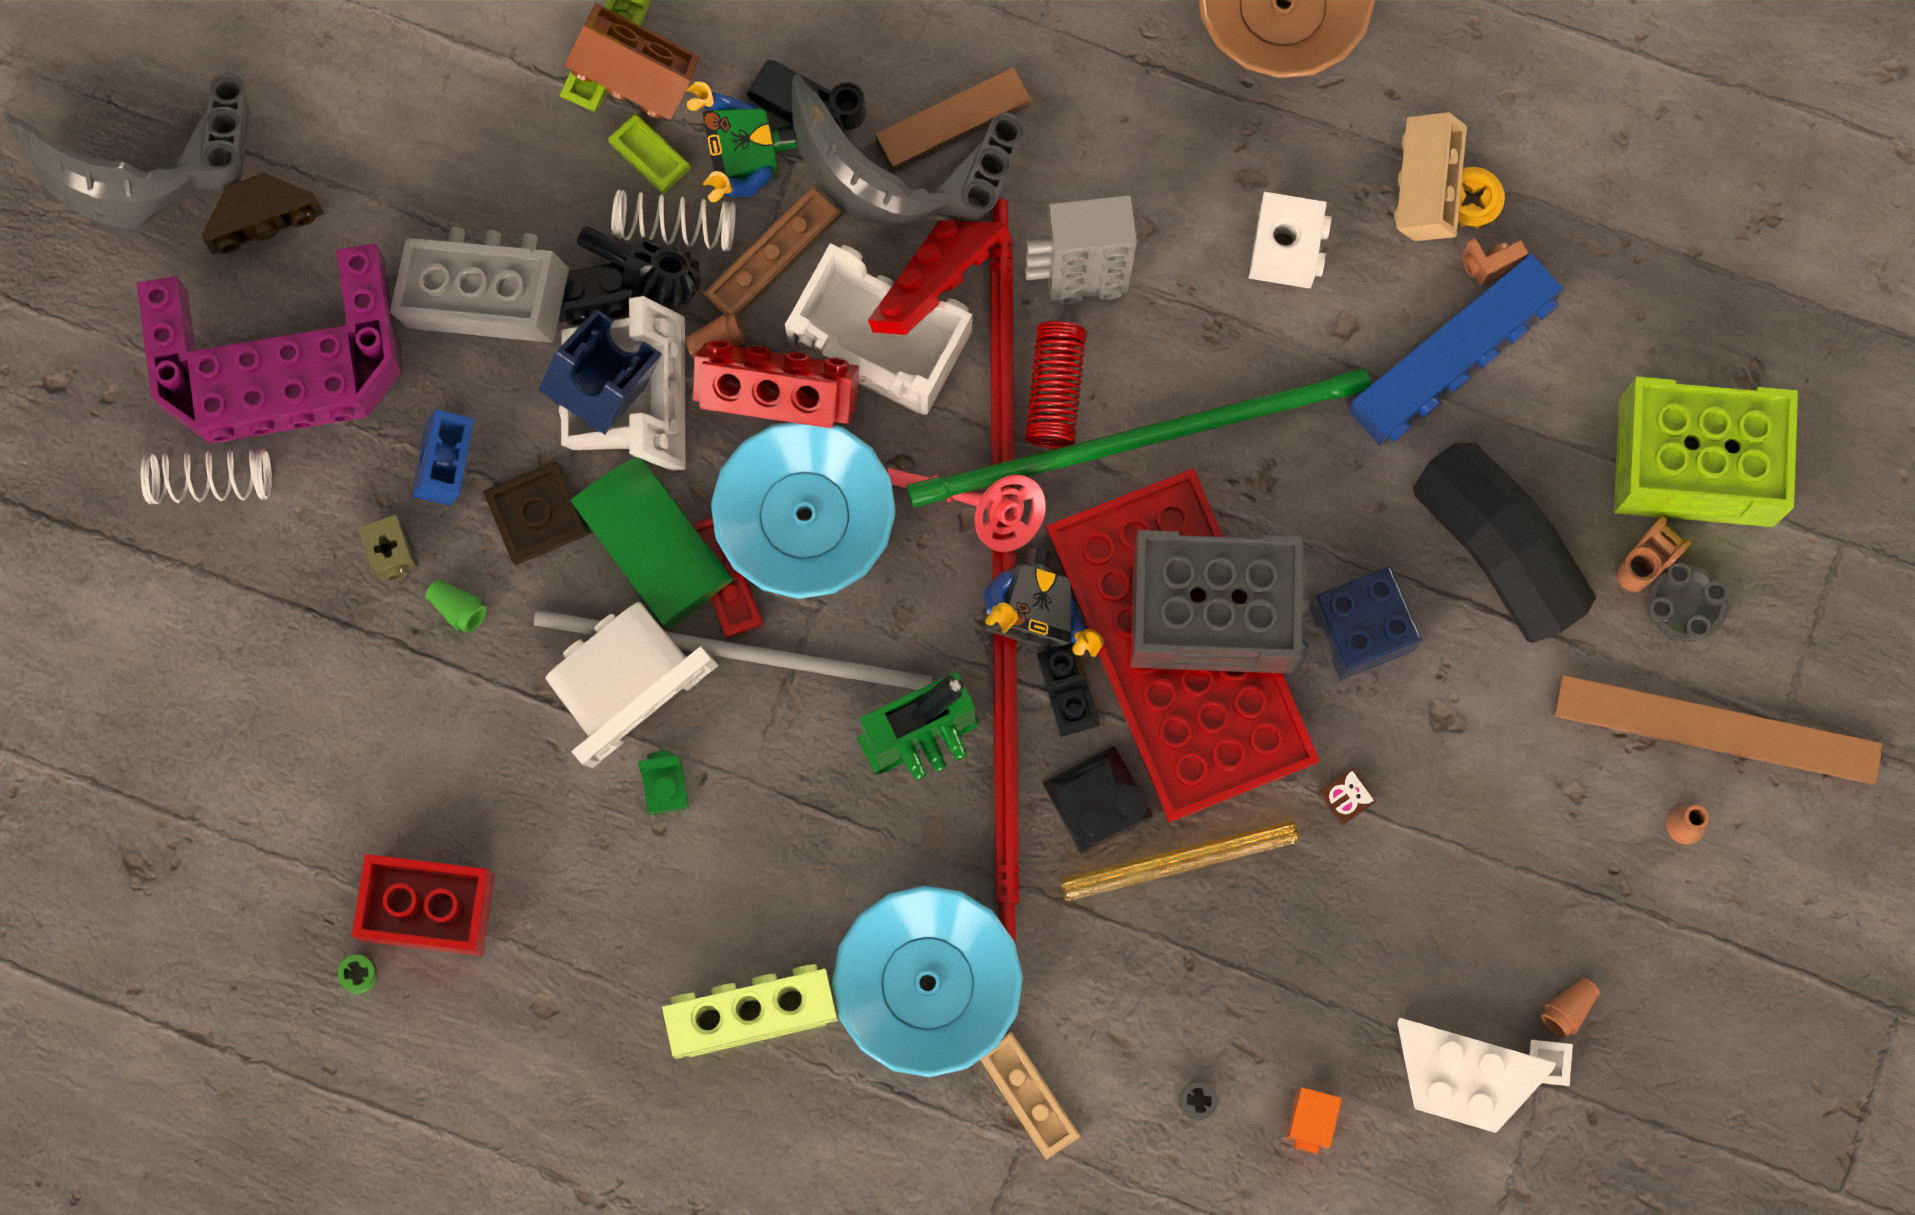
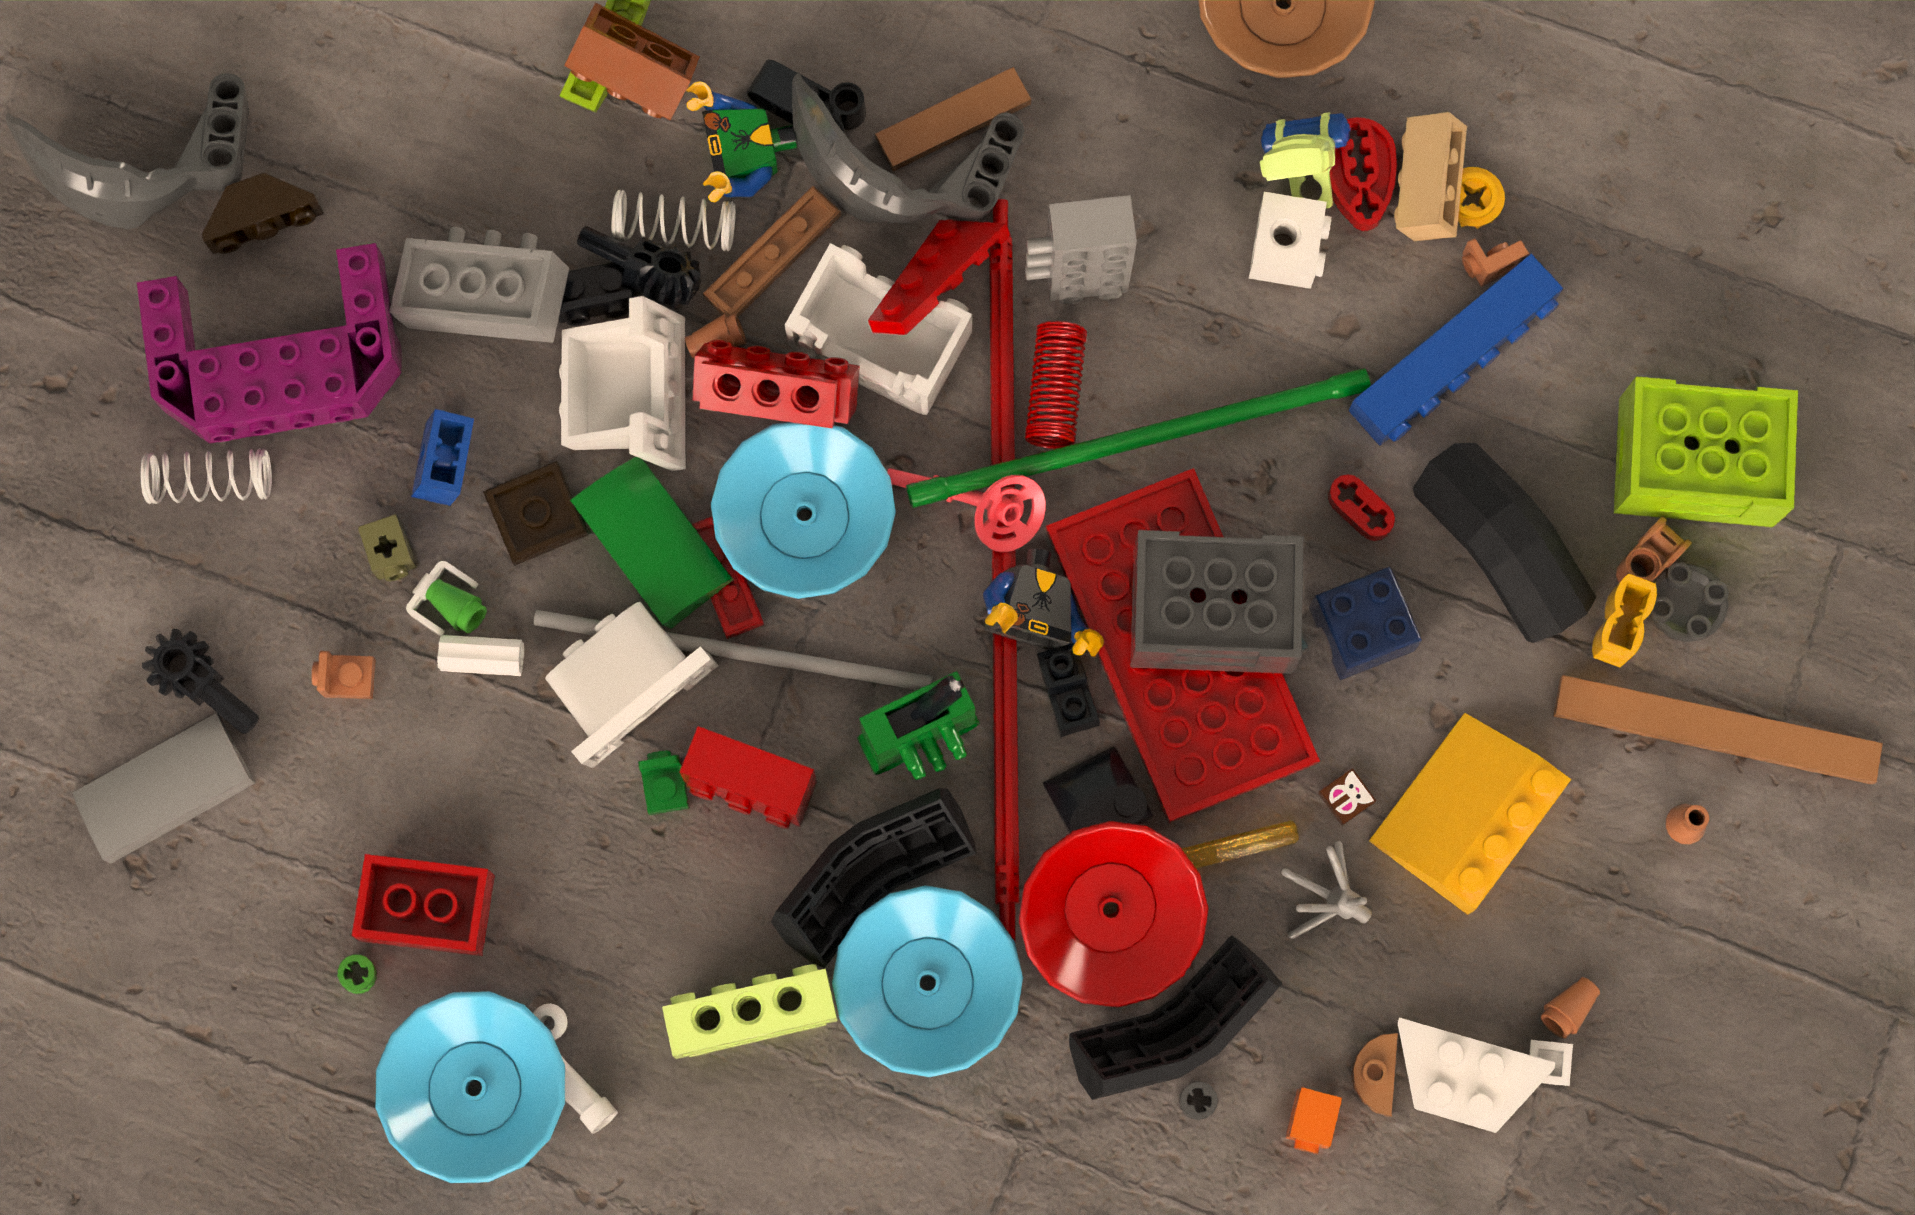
dark blue piece [539,309,662,435] -> none
lime tile [608,113,691,195] -> none
tan tile [980,1032,1081,1160] -> none
none -> light grey slope [72,713,256,864]
none -> black gear [142,629,259,734]
none -> nougat bracket [312,651,376,699]
none -> medium azure dish [375,991,565,1183]
none -> white piece [406,561,479,636]
none -> white axle [437,635,524,676]
none -> white plant [533,1003,618,1134]
none -> red brick [680,726,817,829]
none -> black piece [771,788,976,968]
none -> red dish [1019,821,1209,1008]
none -> black piece [1069,935,1282,1100]
none -> yellowish green piece [1260,112,1351,208]
none -> light grey plant [1281,841,1372,939]
none -> red beam [1328,474,1395,541]
none -> red piece [1330,117,1397,231]
none -> medium nougat plate [1352,1033,1398,1117]
none -> yellow slope [1369,713,1572,915]
none -> yellow brick [1592,574,1657,667]

